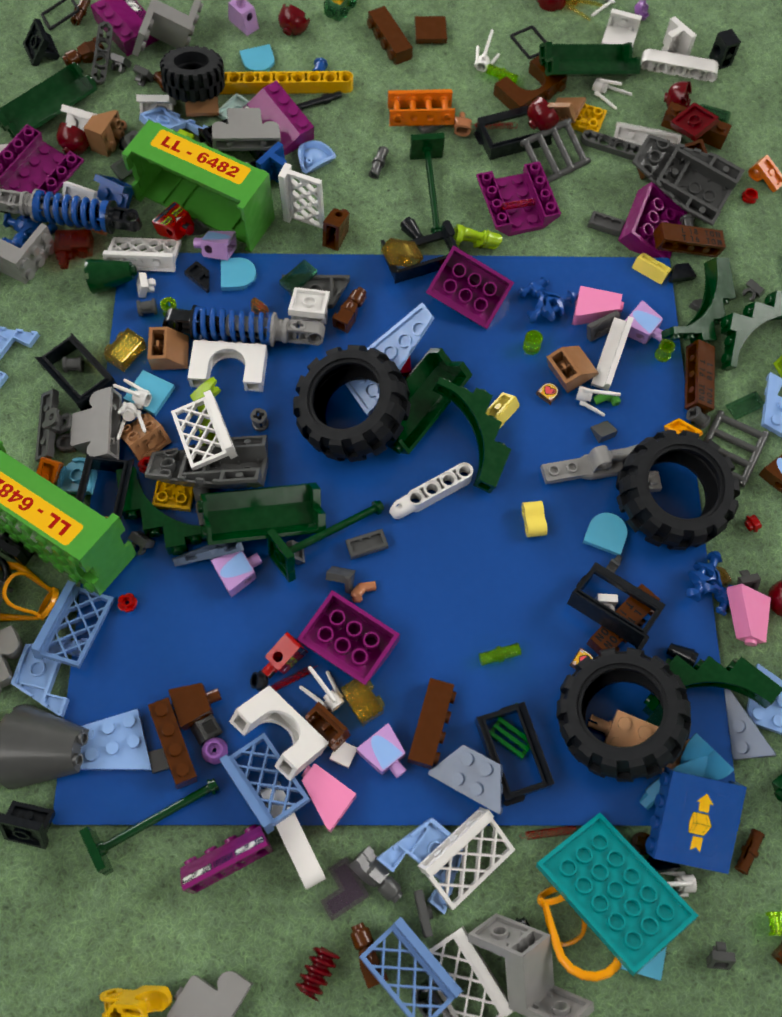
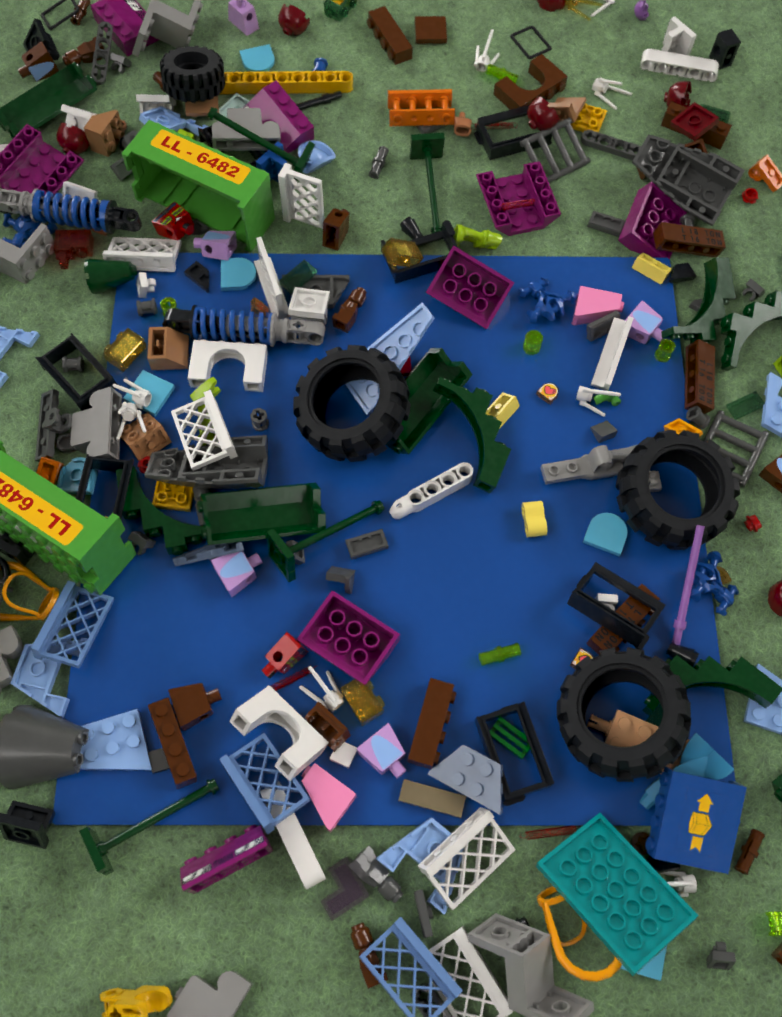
blue bracket [94,174,134,209] -> none
red plate [117,593,137,612] -> none
dark grey tile [133,64,154,87] -> none
dark grey slope [191,714,223,746] -> none
medium lavender plate [202,737,228,765] -> none
black plate [250,670,269,691] -> none
dark red piece [295,946,341,1002] -> none
nougat arm [351,581,376,603] -> none
dark green panel [539,42,641,77] -> none
medium nougat slope [546,346,599,393] -> none
white bracket [601,8,642,47] -> none
dark grey piece [606,555,622,573] -> none
white fence [614,121,682,145] -> none
sand blue wing [724,689,776,760] -> none
bright pink slope [727,584,771,647] -> none
dark grey tile [737,569,761,591] -> none
none -> reddish brown torso [18,41,59,82]
none -> dark green tile [207,107,315,181]
none -> white fence [254,237,291,319]
none -> dark tan tile [398,779,466,818]
none -> medium lavender bar [672,525,705,645]

